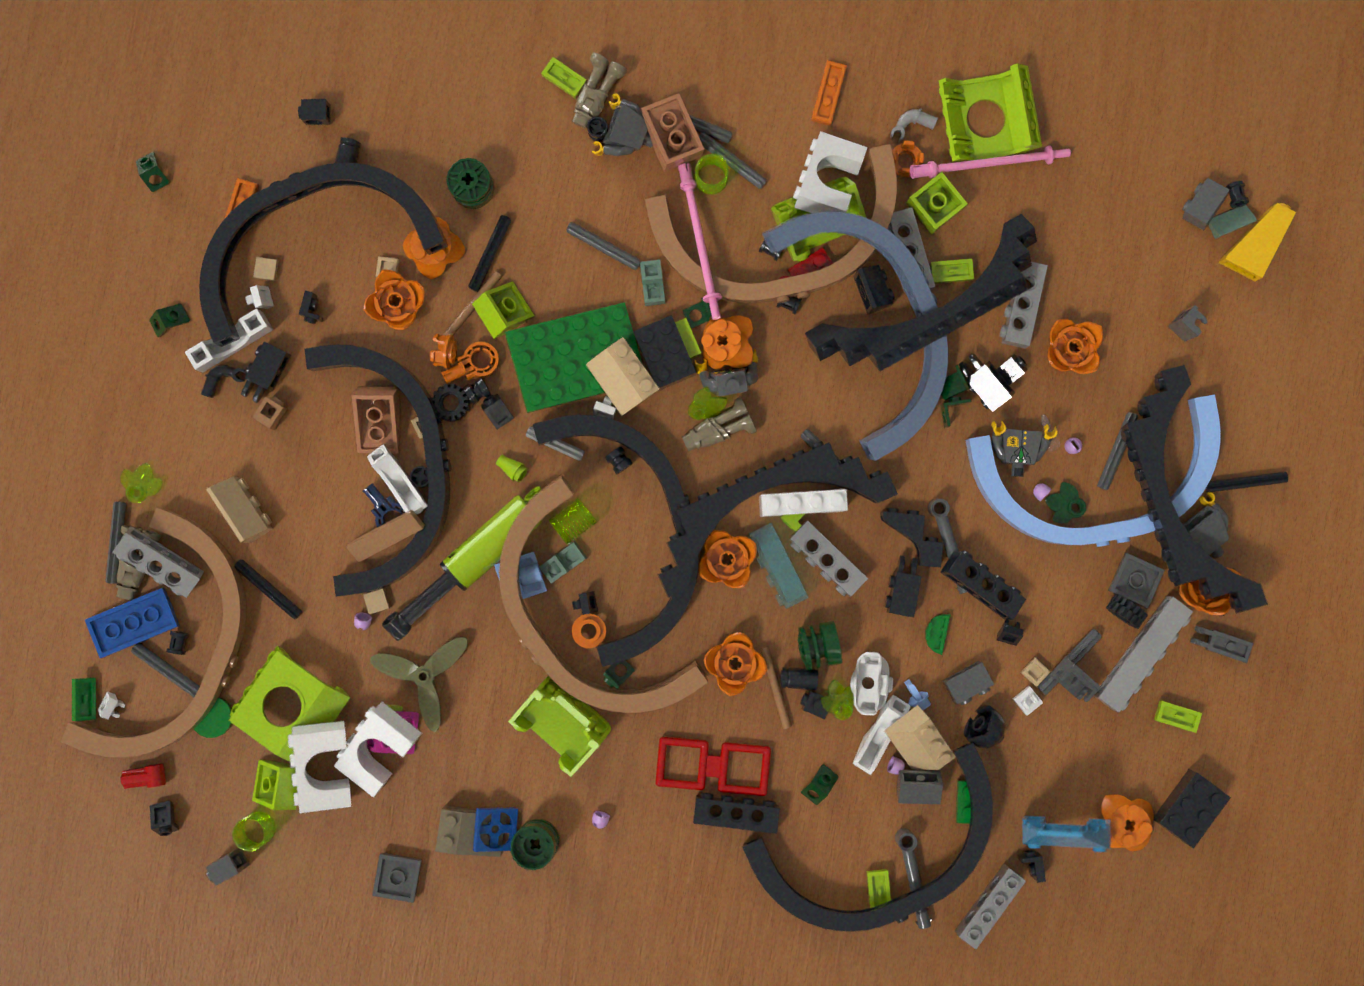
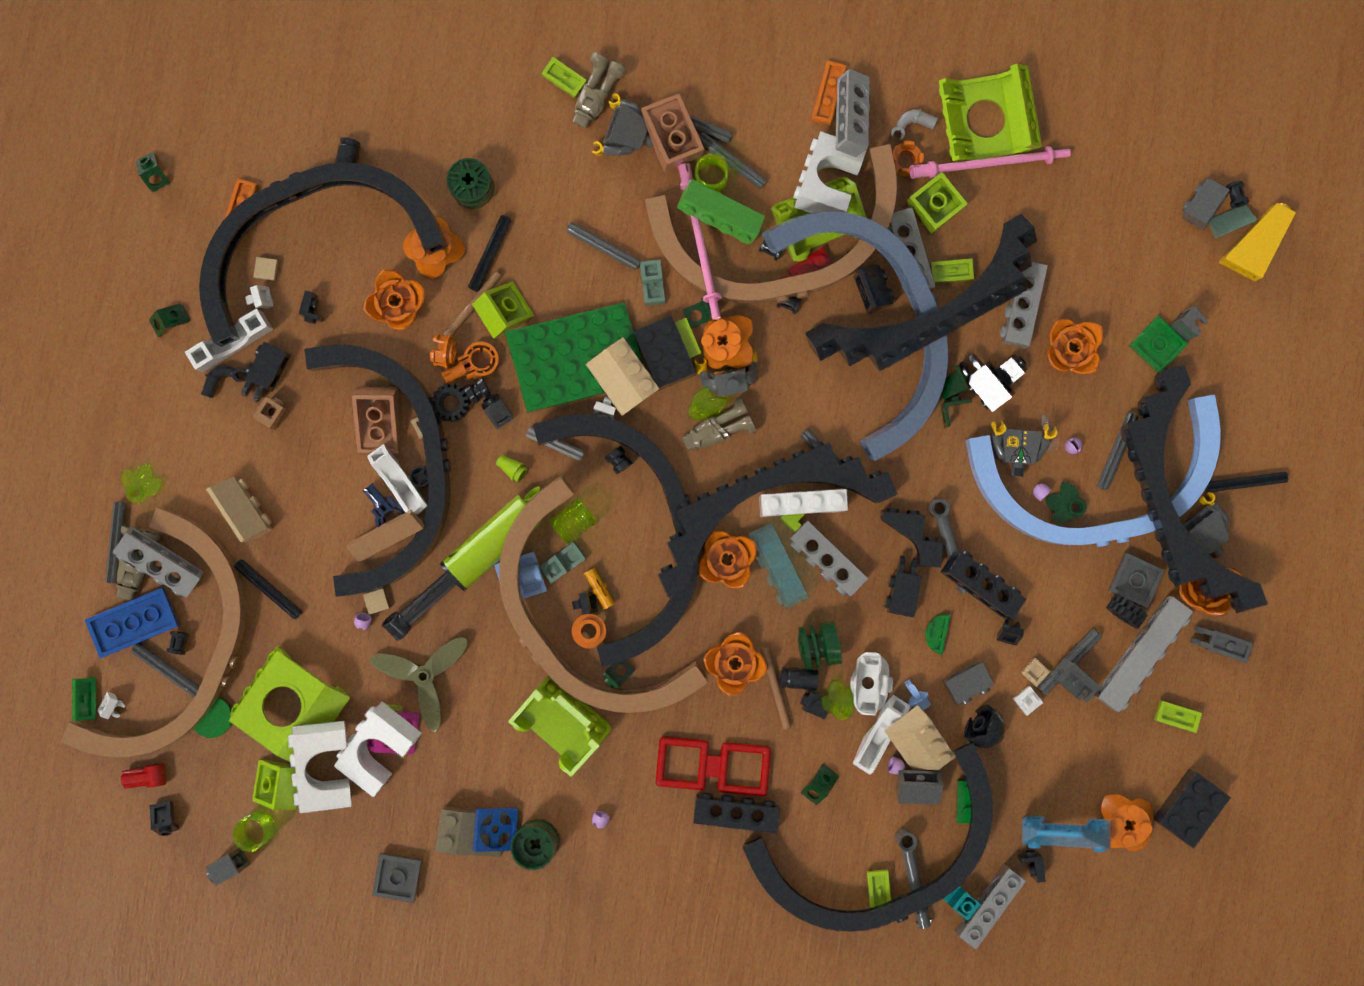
black brick [298,99,331,125] -> none
tan tile [375,256,400,277] -> none
black wheel [587,117,608,142] -> none
none -> light orange pin [583,567,615,610]
none -> bright green brick [677,179,765,245]
none -> light grey brick [835,69,870,157]
none -> teal slope [940,872,981,921]
none -> green tile [1129,315,1189,373]

